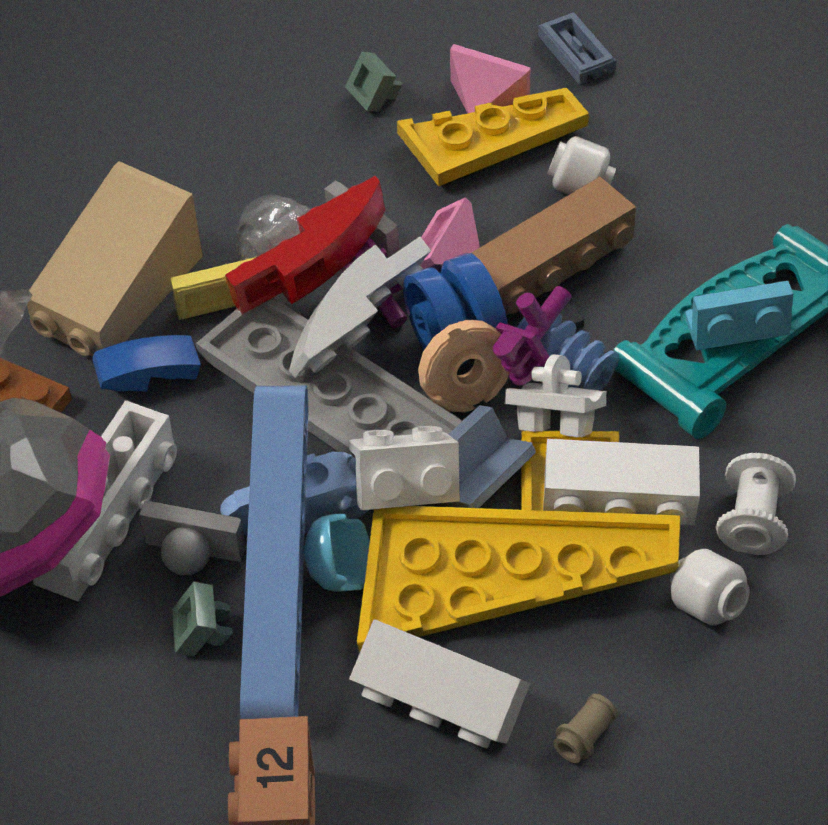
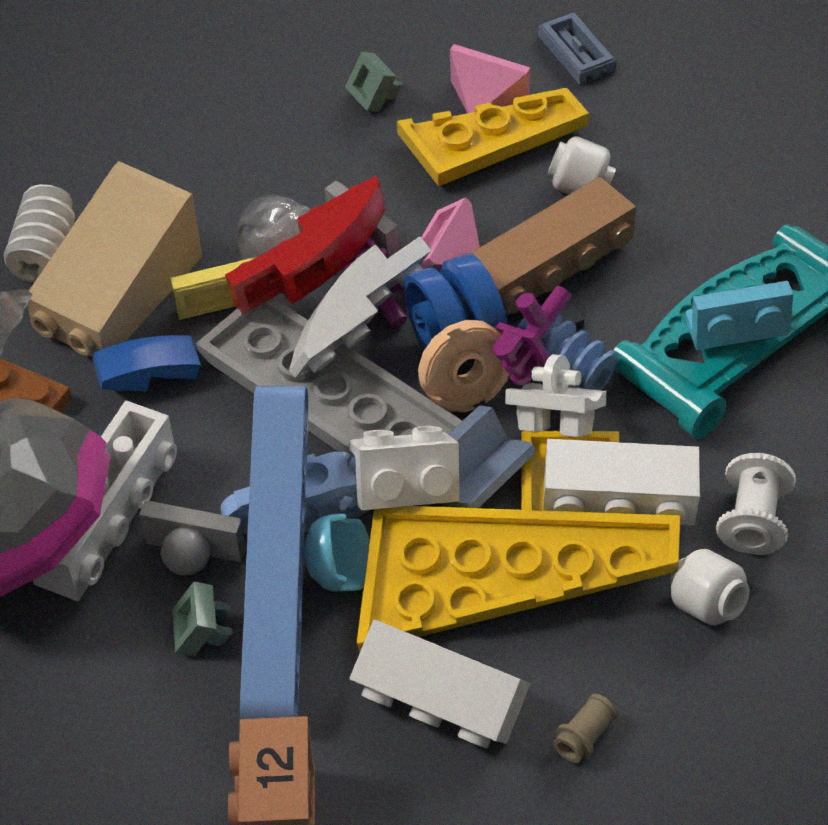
none -> white piece [3,184,75,284]

